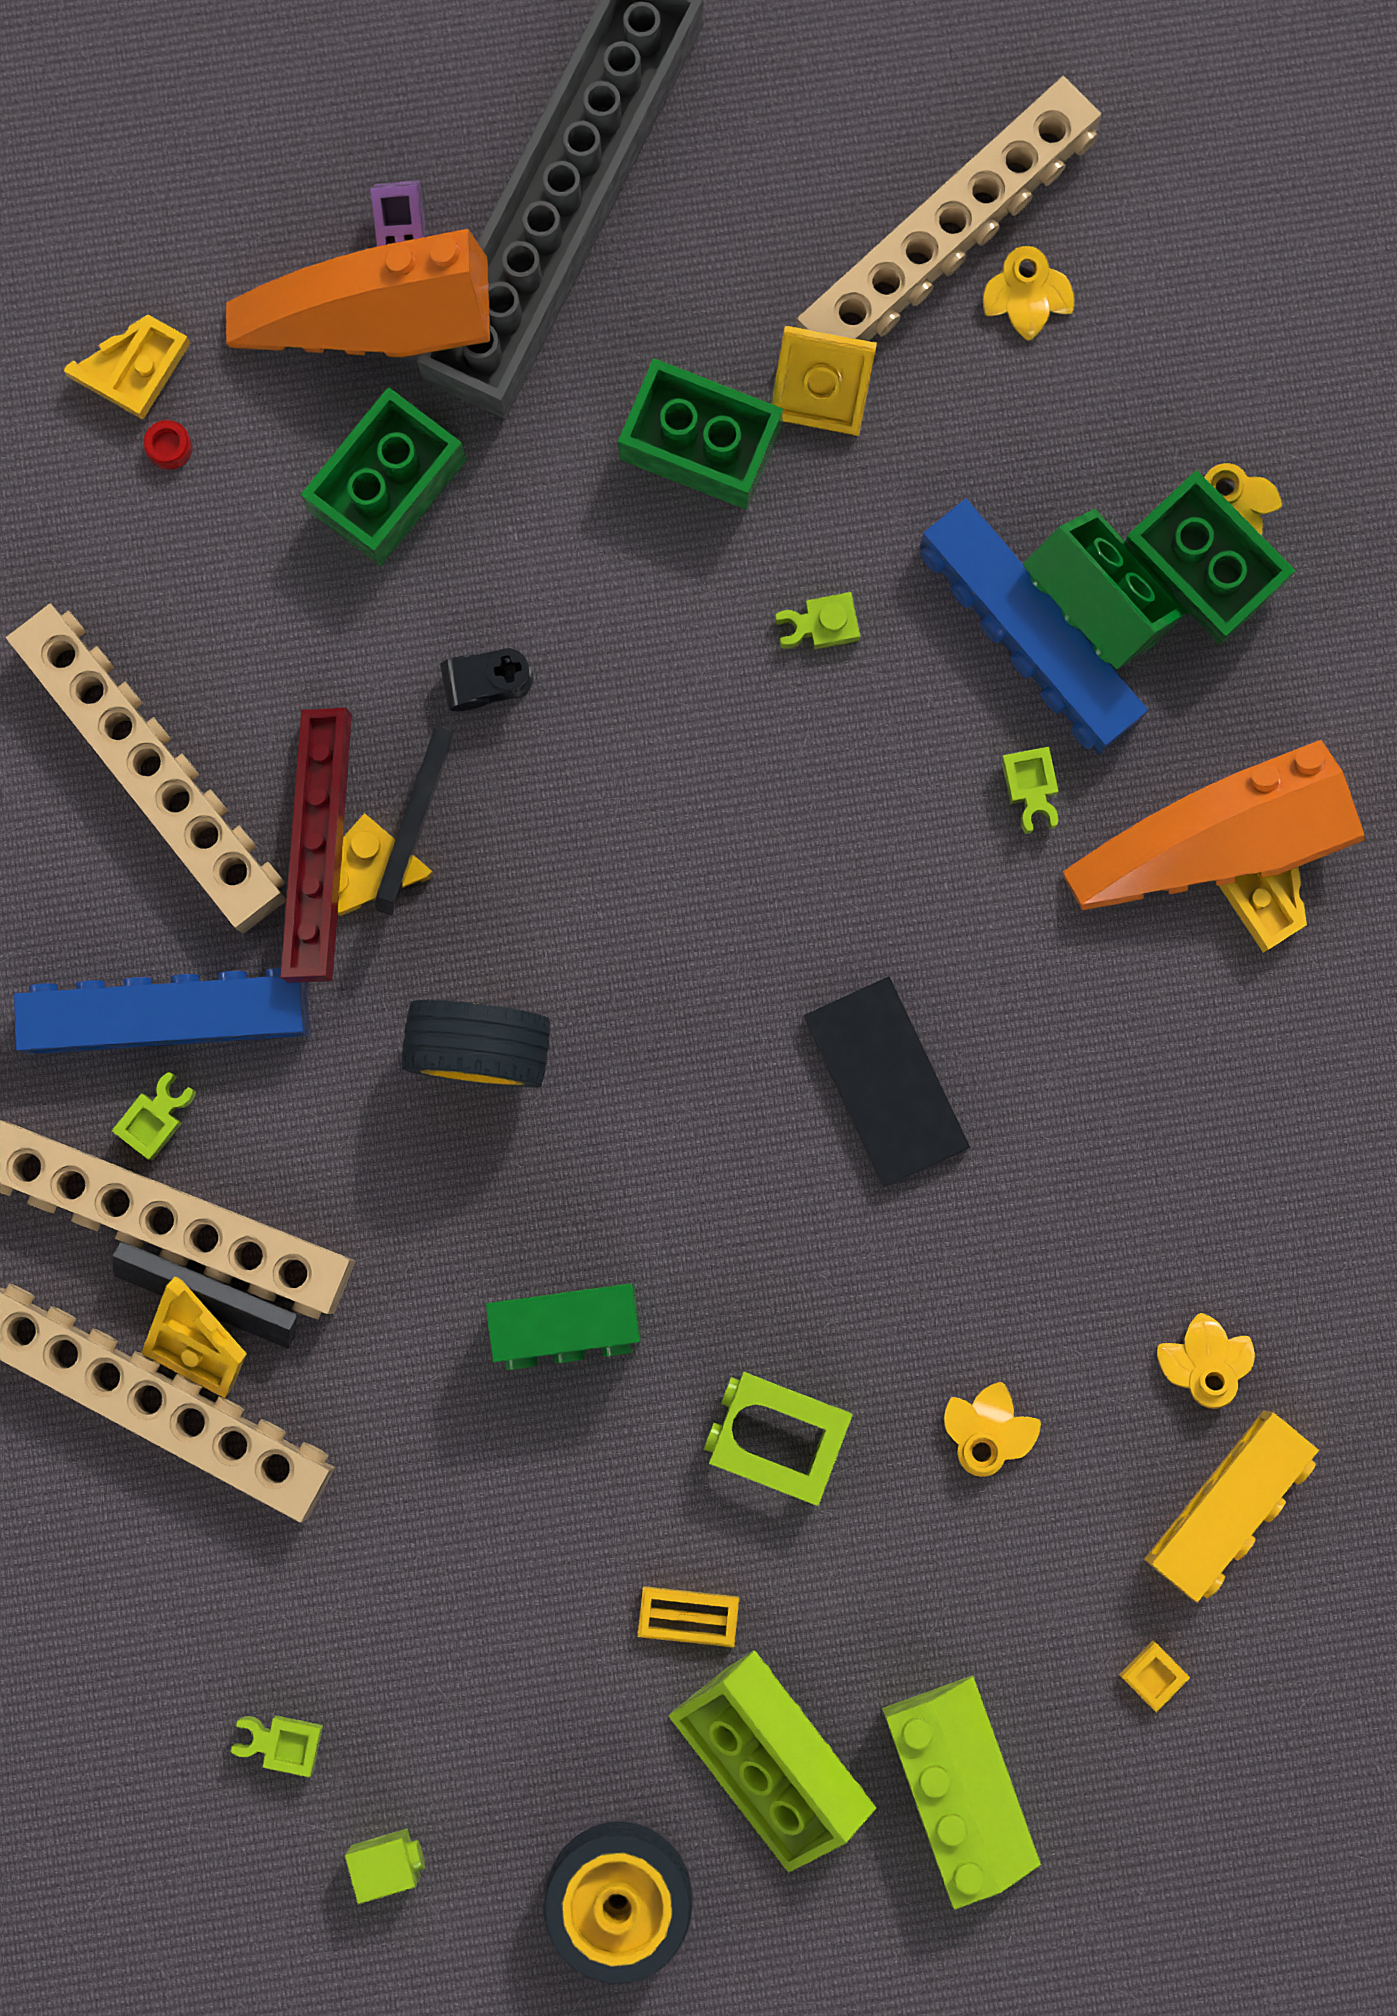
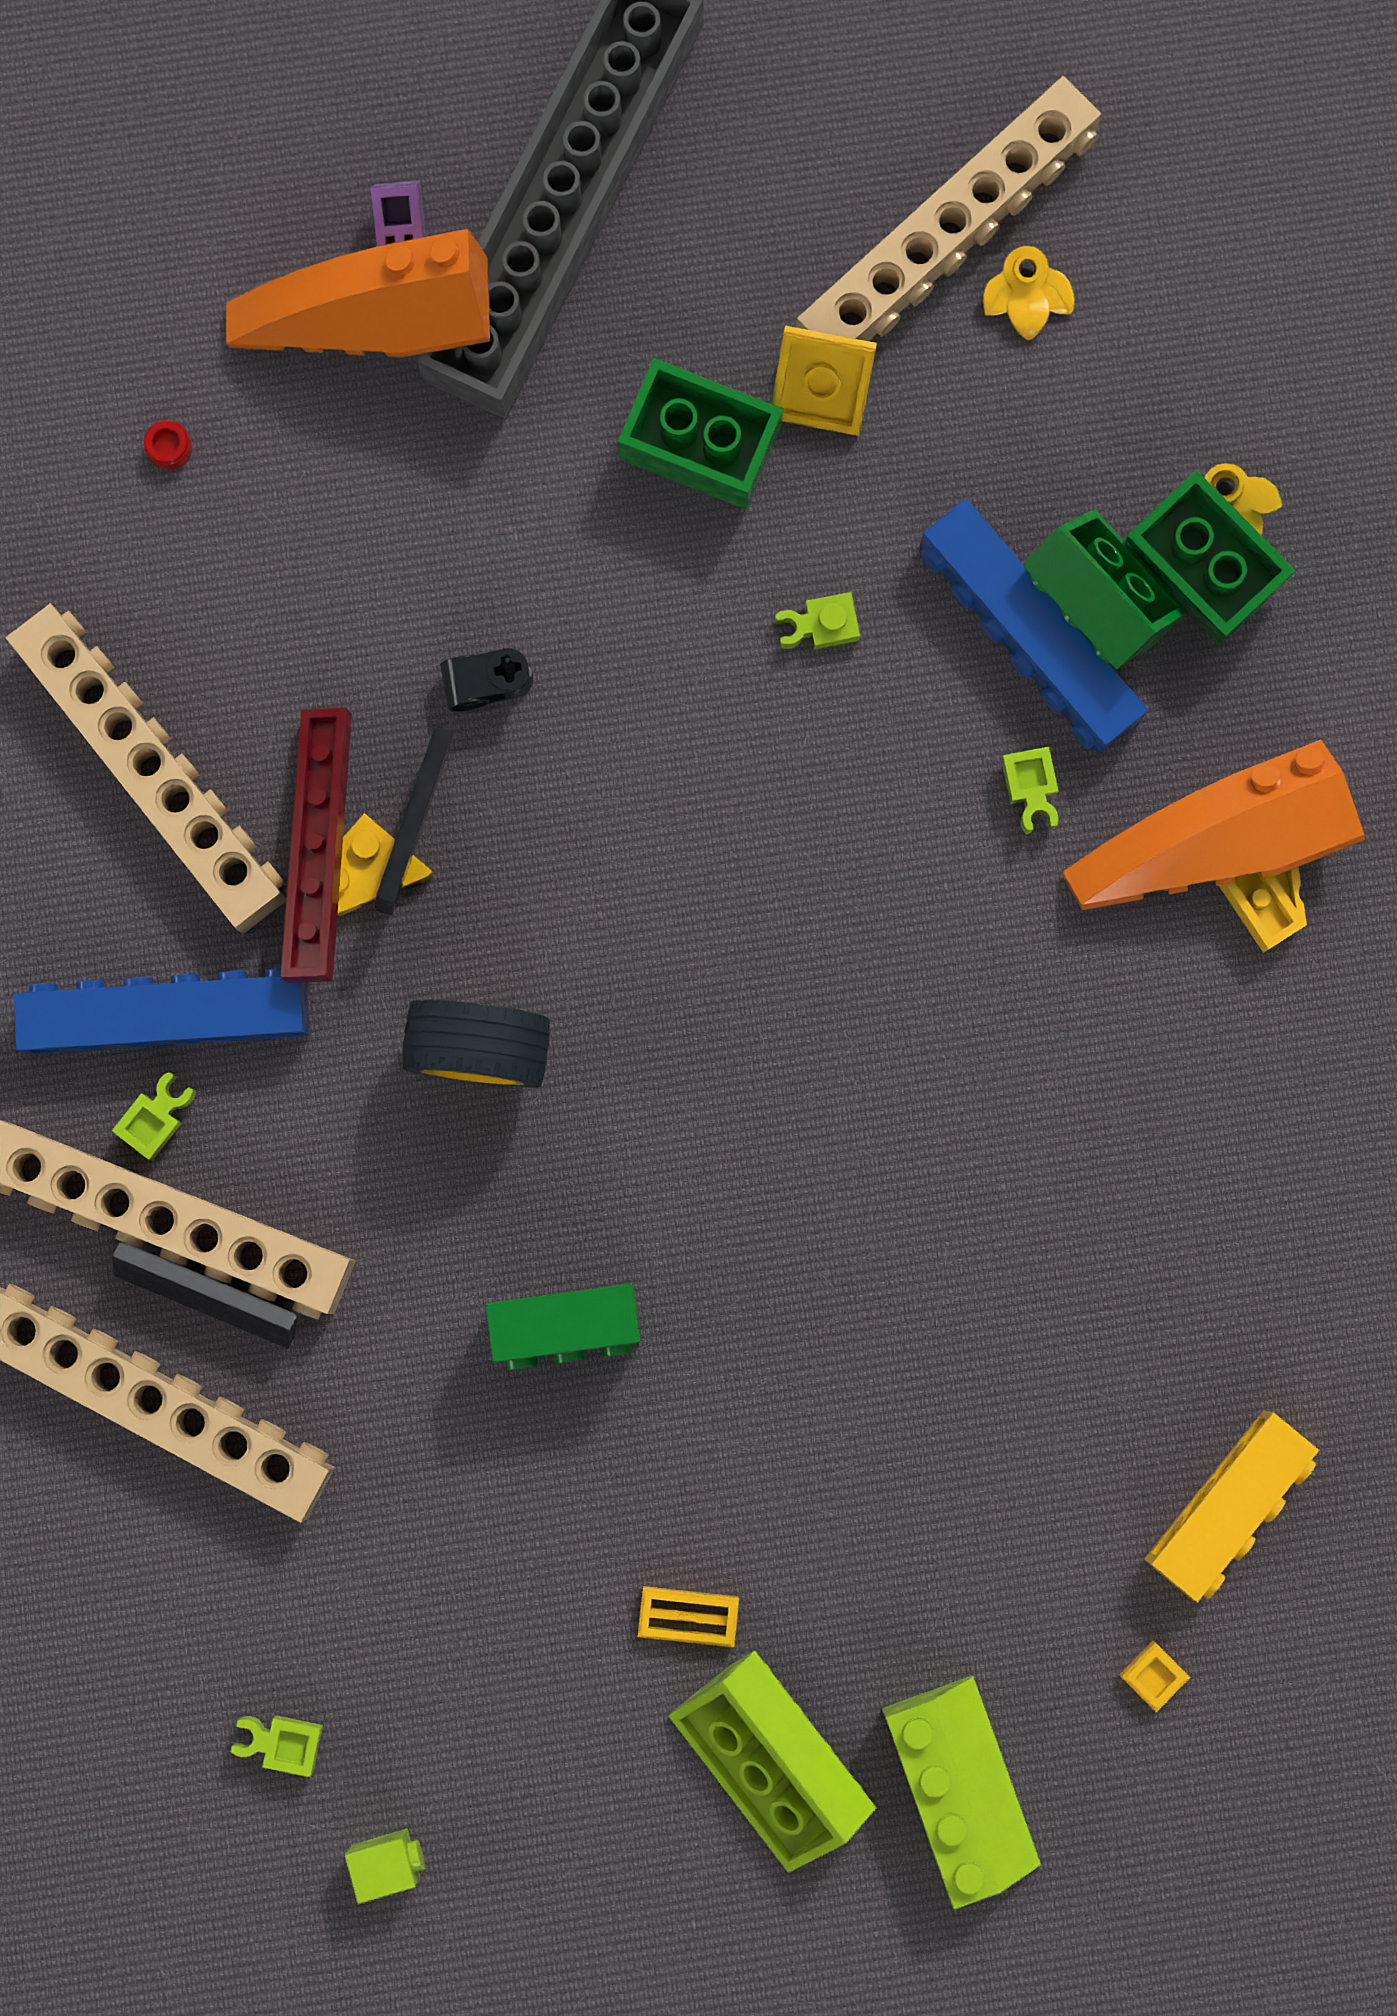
yellow wing [64,315,191,420] -> none
yellow wing [141,1276,247,1398] -> none
green brick [300,387,467,566] -> none
wheel [543,1821,692,1984] -> none
lime panel [703,1371,853,1506] -> none
black tile [803,976,970,1188] -> none
yellow plate [944,1382,1041,1477] -> none
yellow plate [1157,1313,1255,1409] -> none

